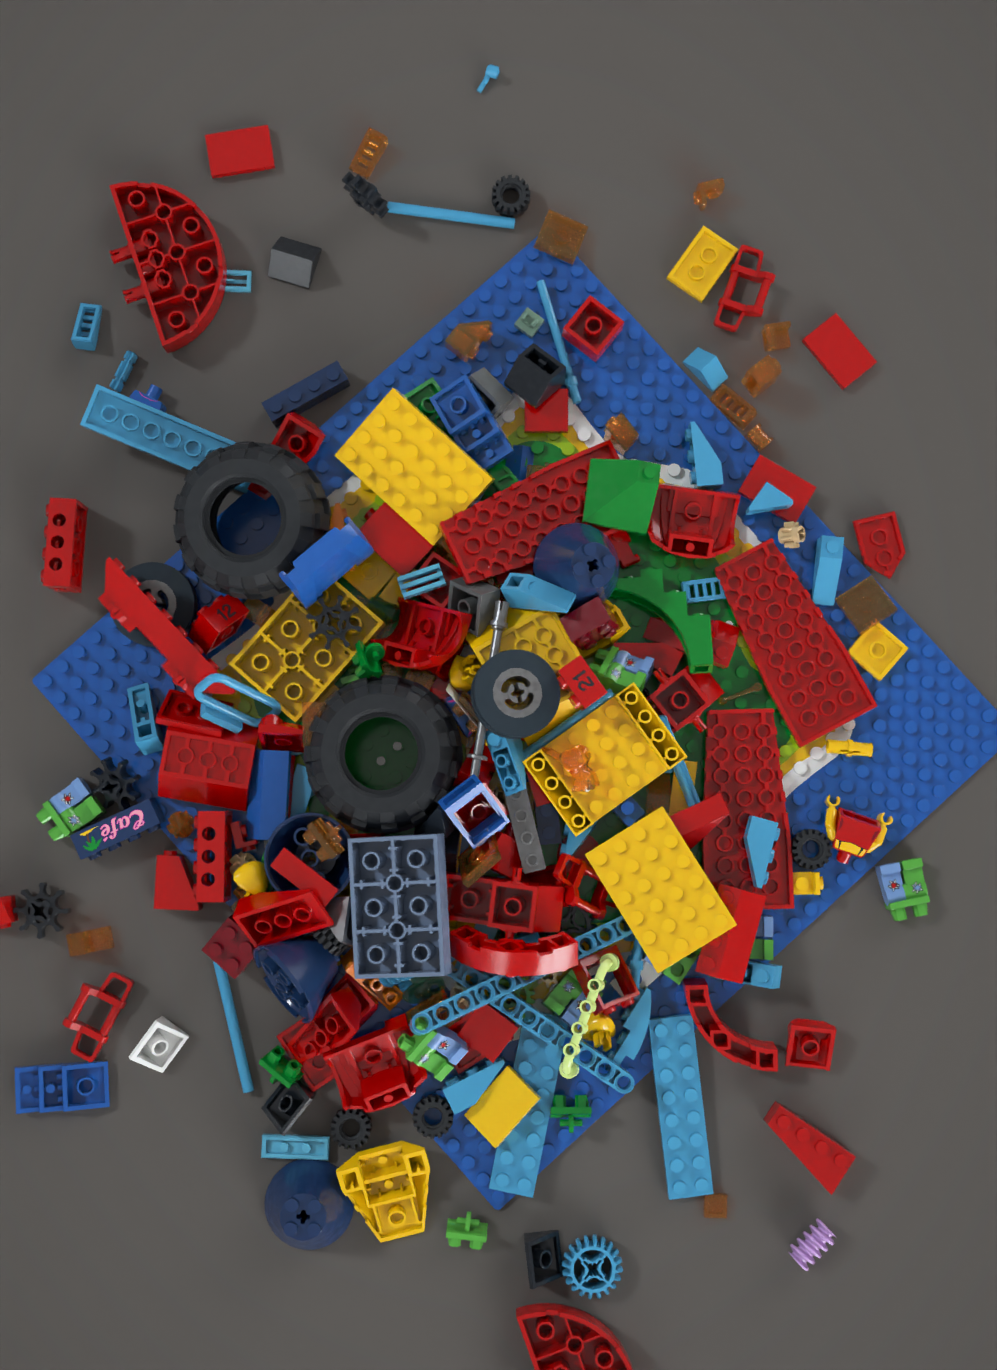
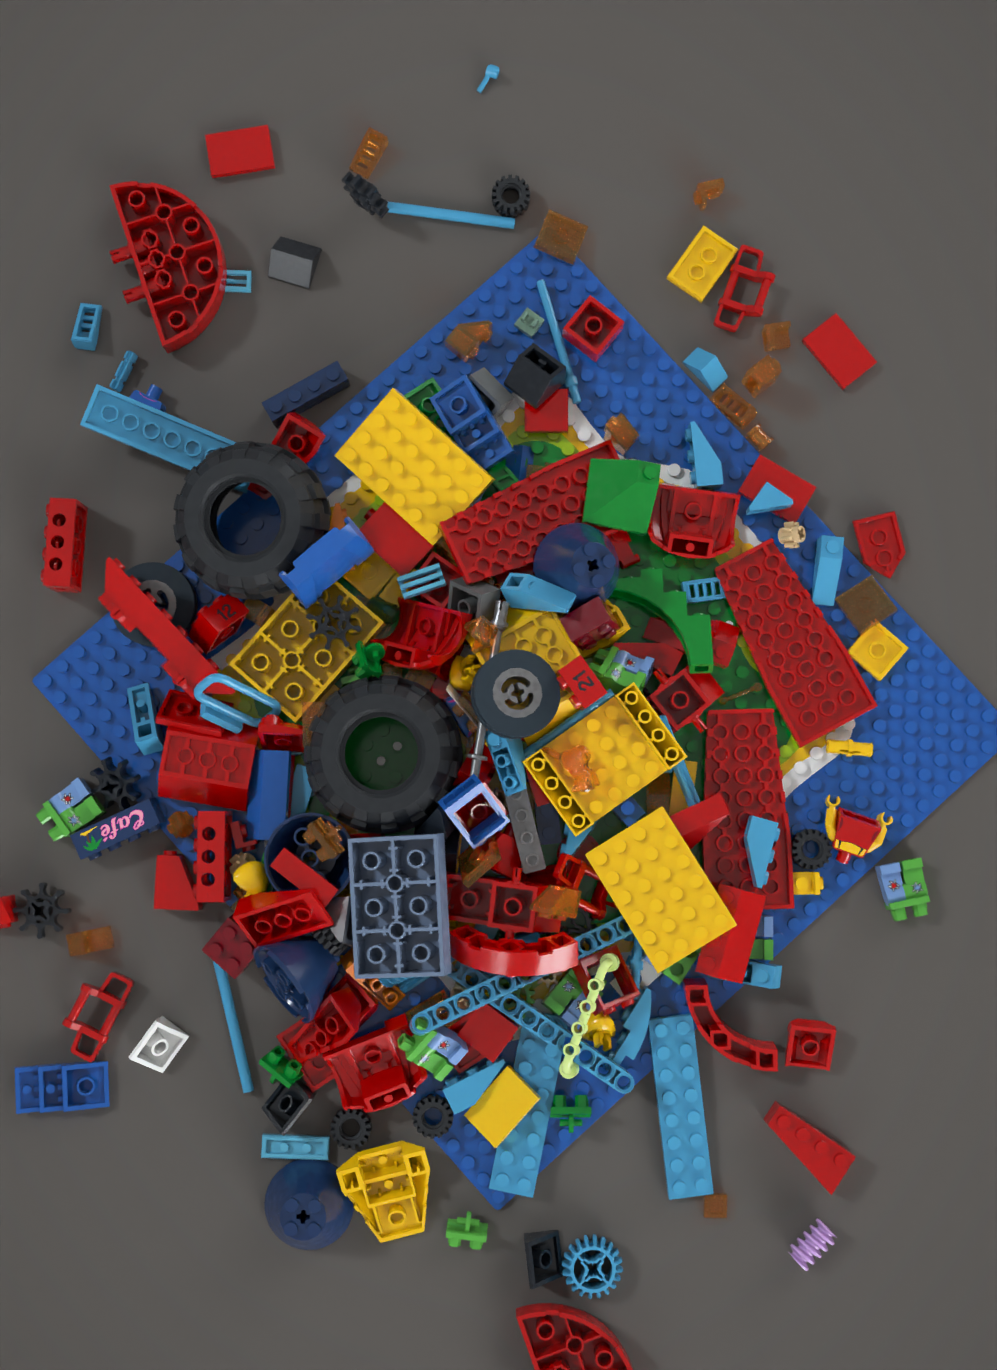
clear green plate [402,976,445,1012] -> none
none -> clear orange panel [464,615,498,654]
none -> clear orange slope [529,885,582,921]

